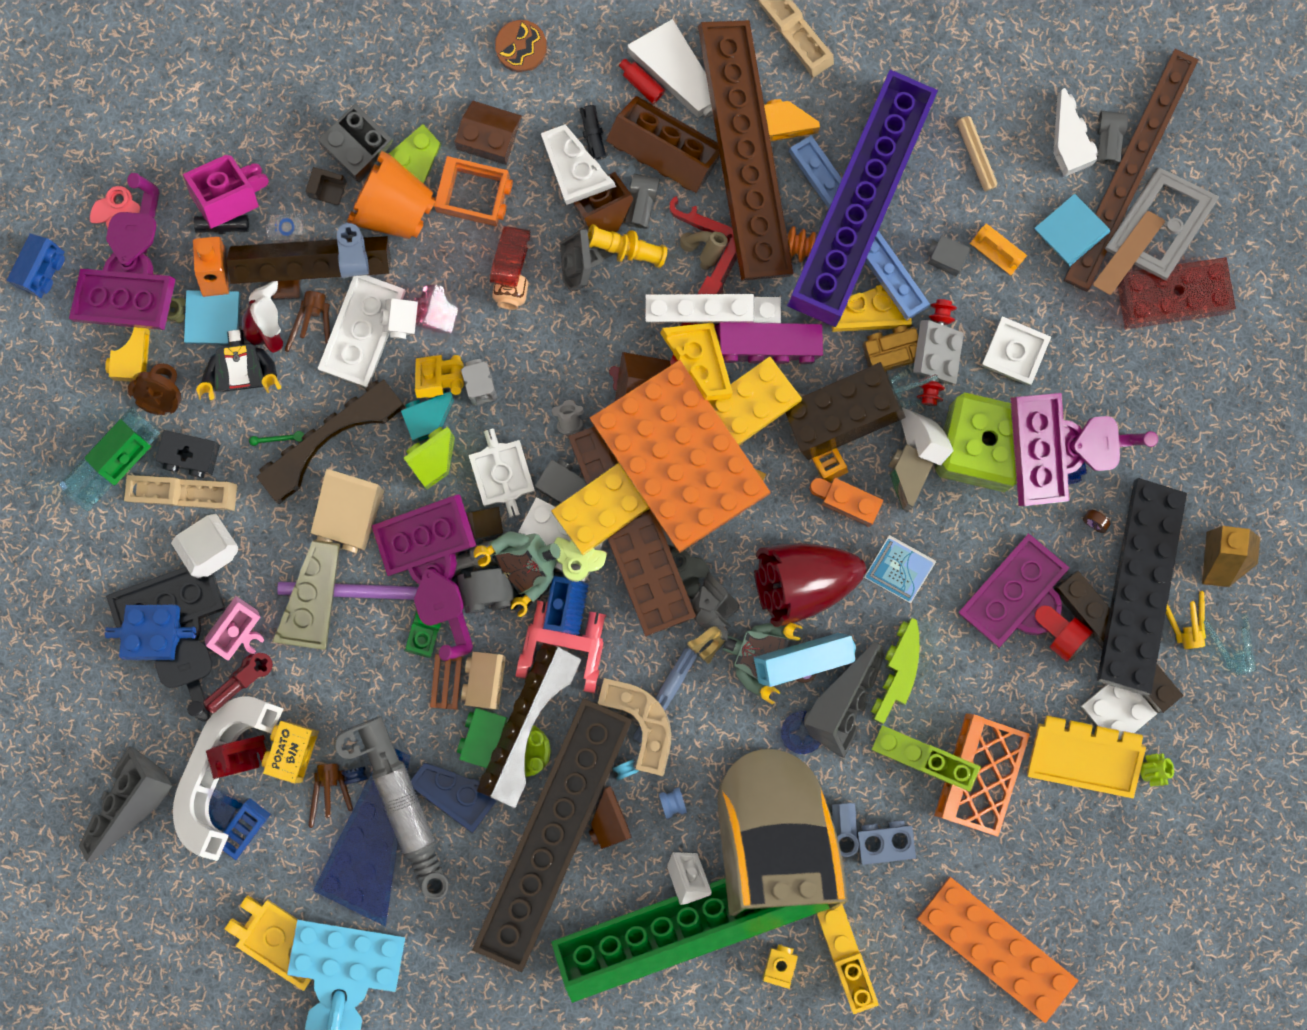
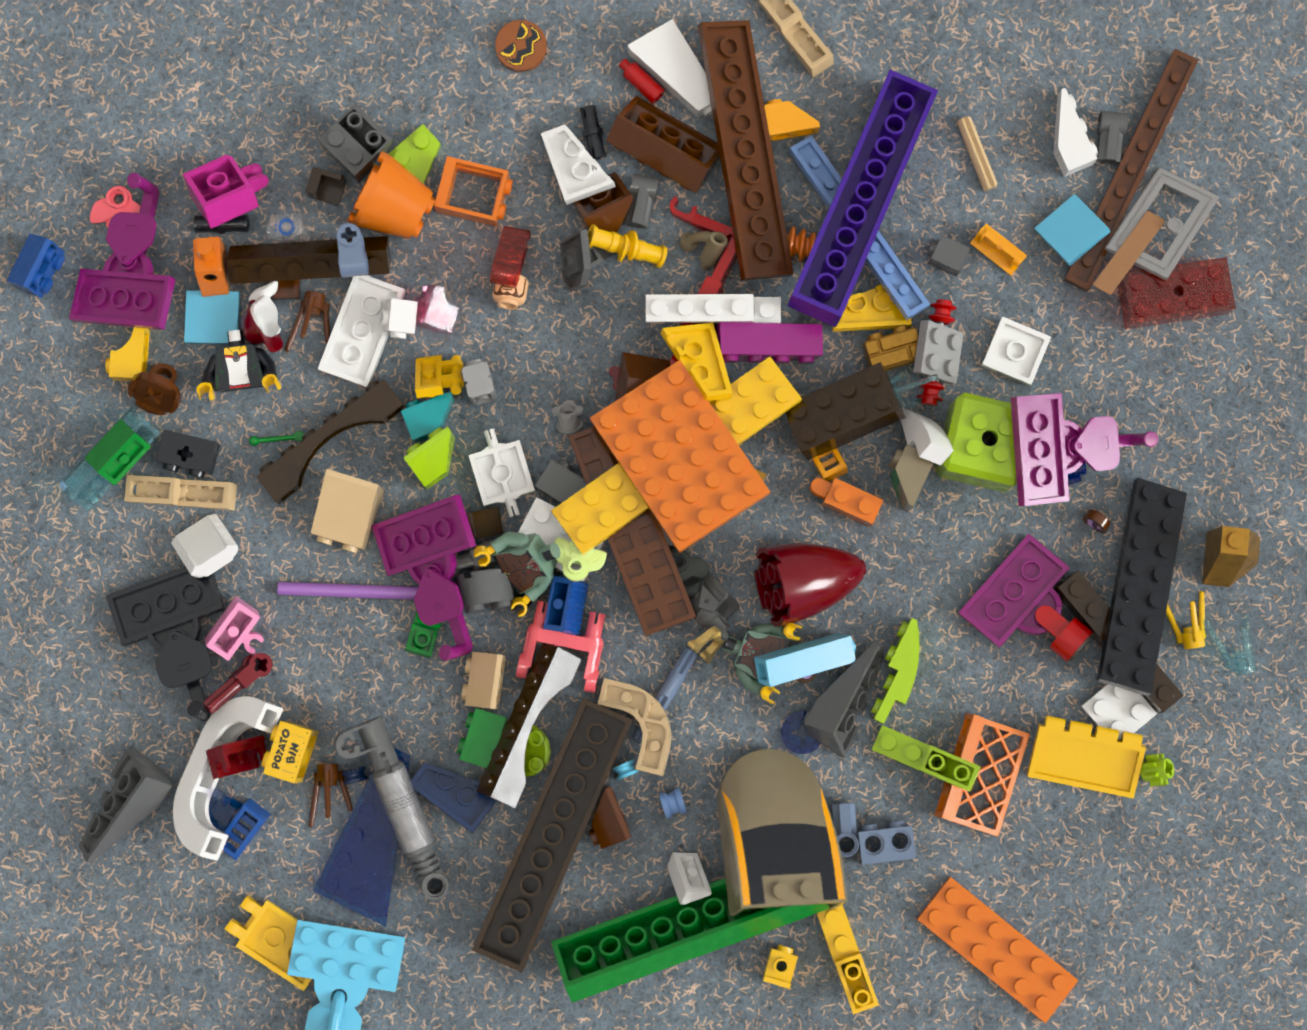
blue plate [105,605,196,660] -> none
olive plate [166,297,186,323] -> none
wing [272,540,340,650] -> none
dark orange tile [430,654,463,710] -> none
reddish brown slope [454,100,522,165] -> none
piece [864,535,936,603] -> none

